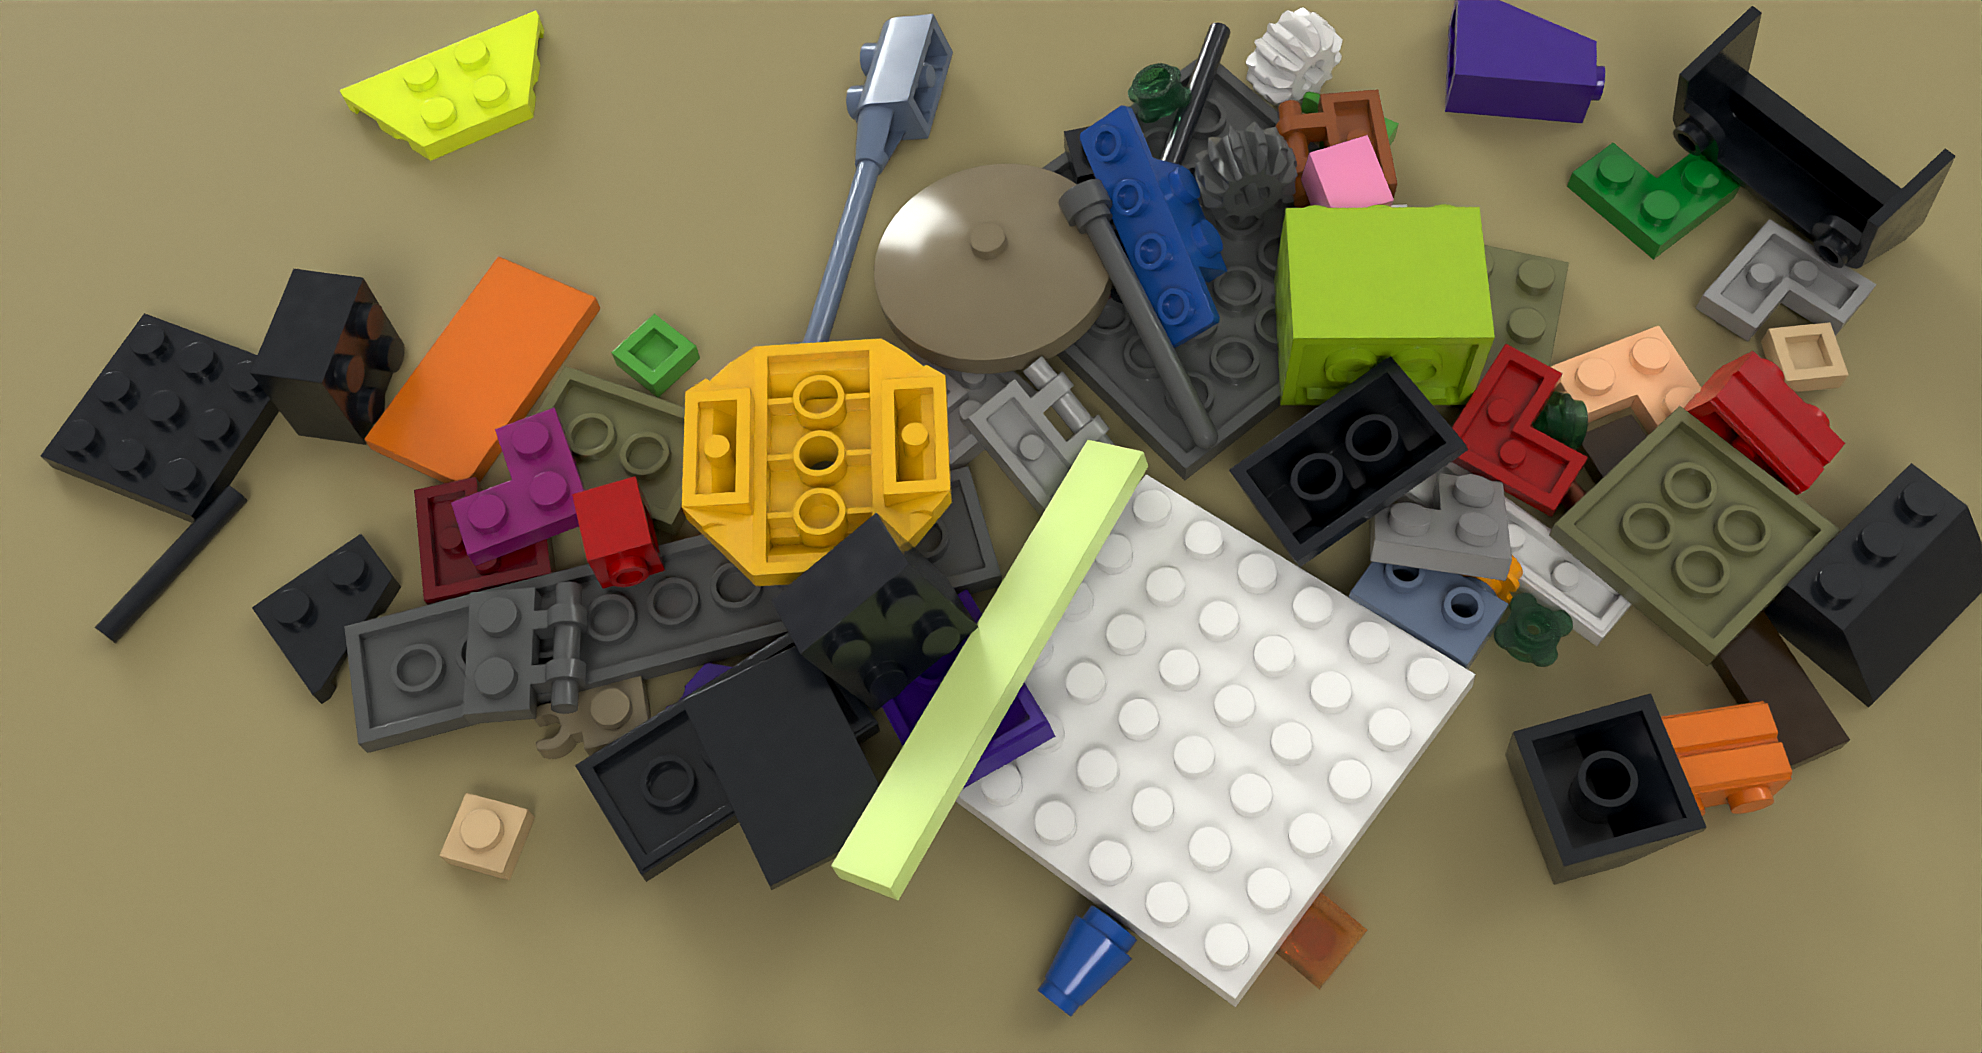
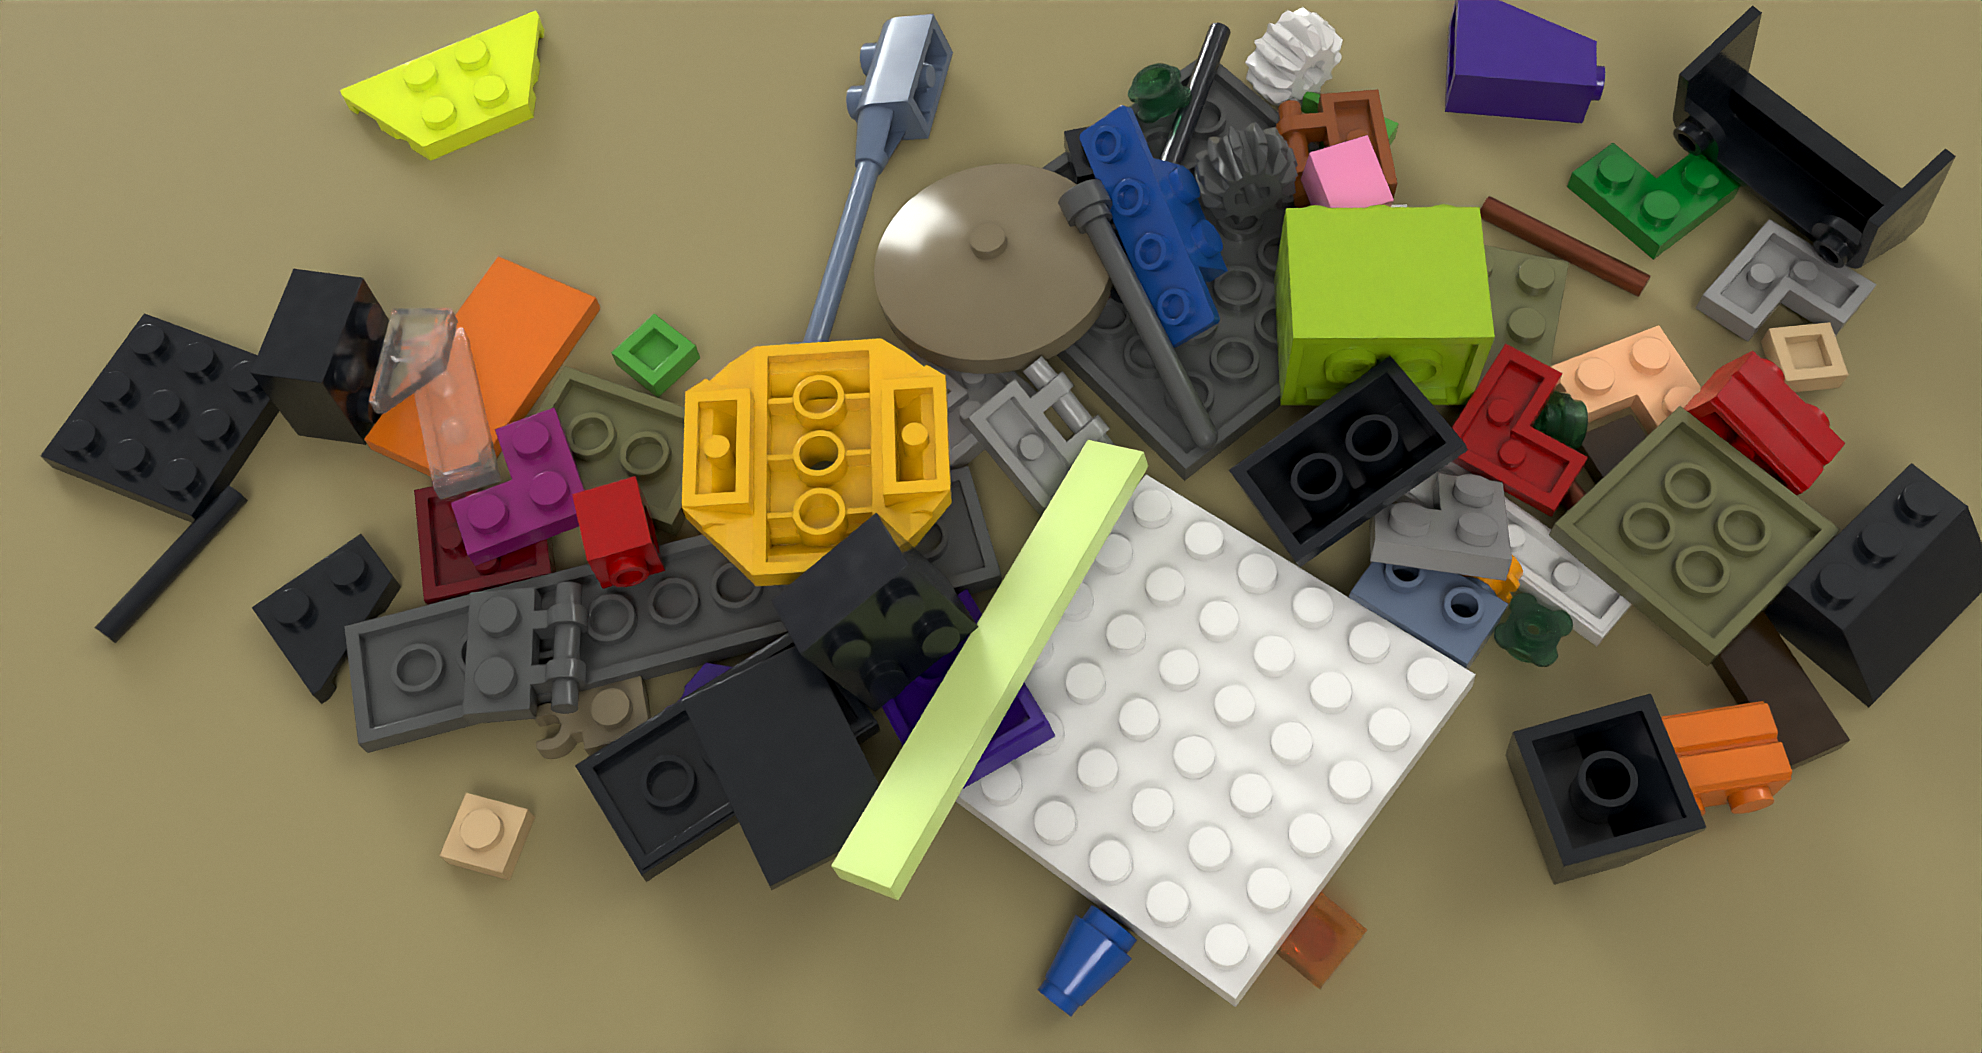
none -> clear tile [369,308,458,413]
none -> clear tile [404,327,501,500]
none -> copper bar [1480,196,1651,297]

